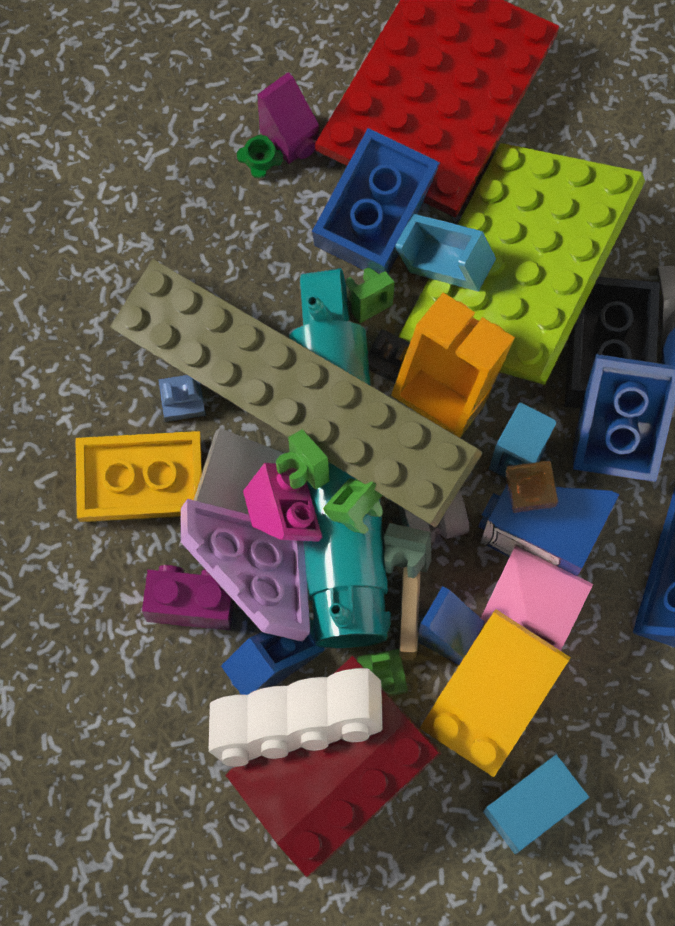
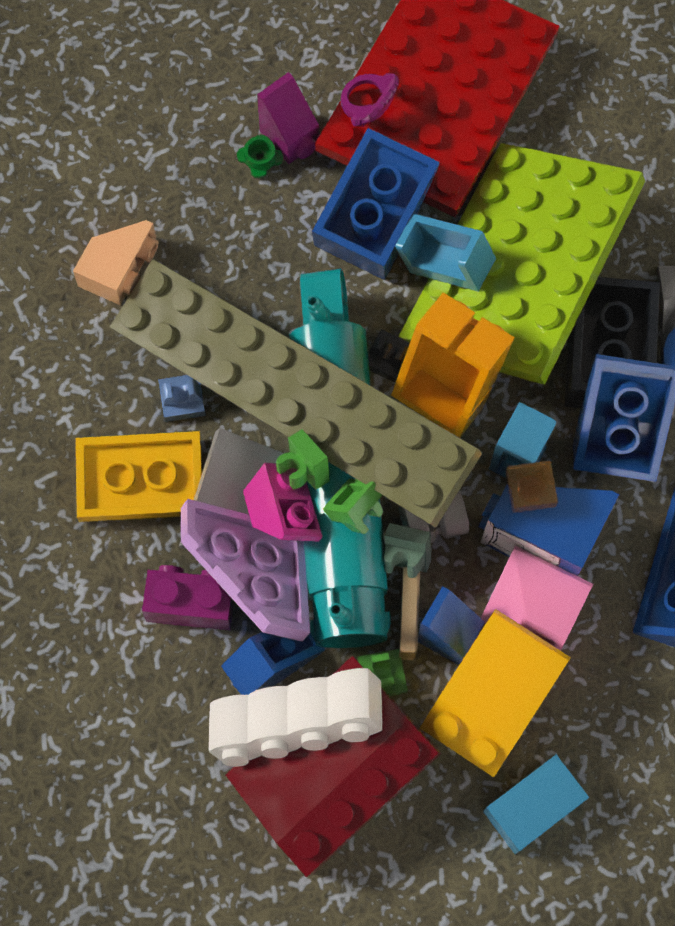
bright green tile [346,267,395,323] -> none
none -> light nougat slope [73,220,159,305]
none -> magenta piece [340,73,399,127]

